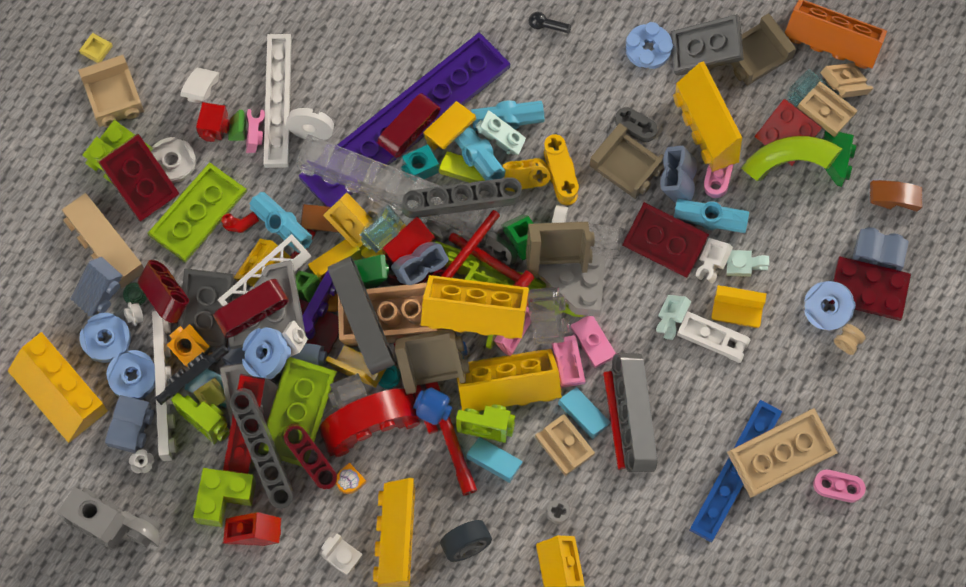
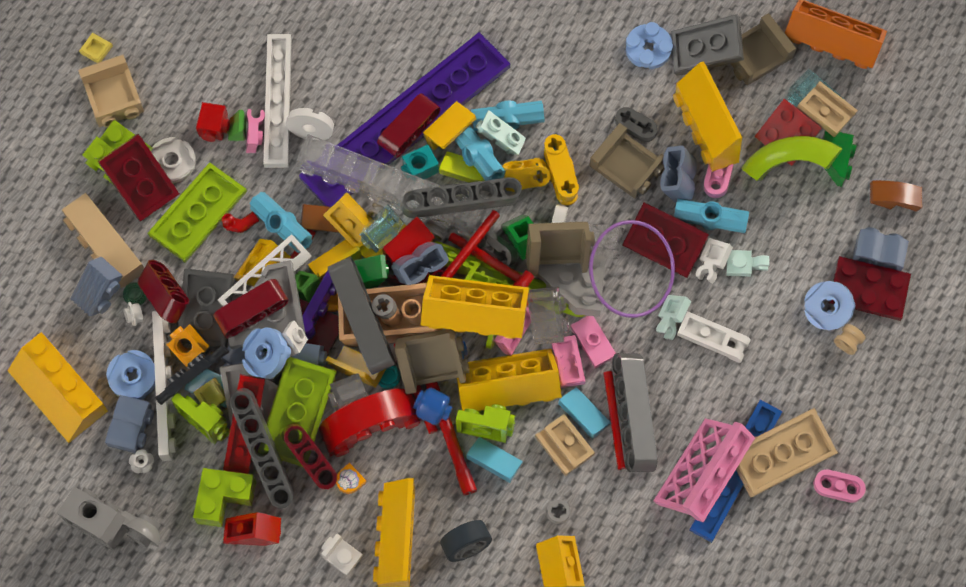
light blue plate [80,313,131,363] -> none
white slope [180,68,219,103] -> none
black bar [528,12,571,34] -> none
yellow panel [711,285,767,328] -> none
tan plate [820,63,873,98] -> none
none -> light grey bush [372,294,397,319]
none -> medium lavender piece [589,220,675,318]
none -> bright pink fence [653,418,755,522]

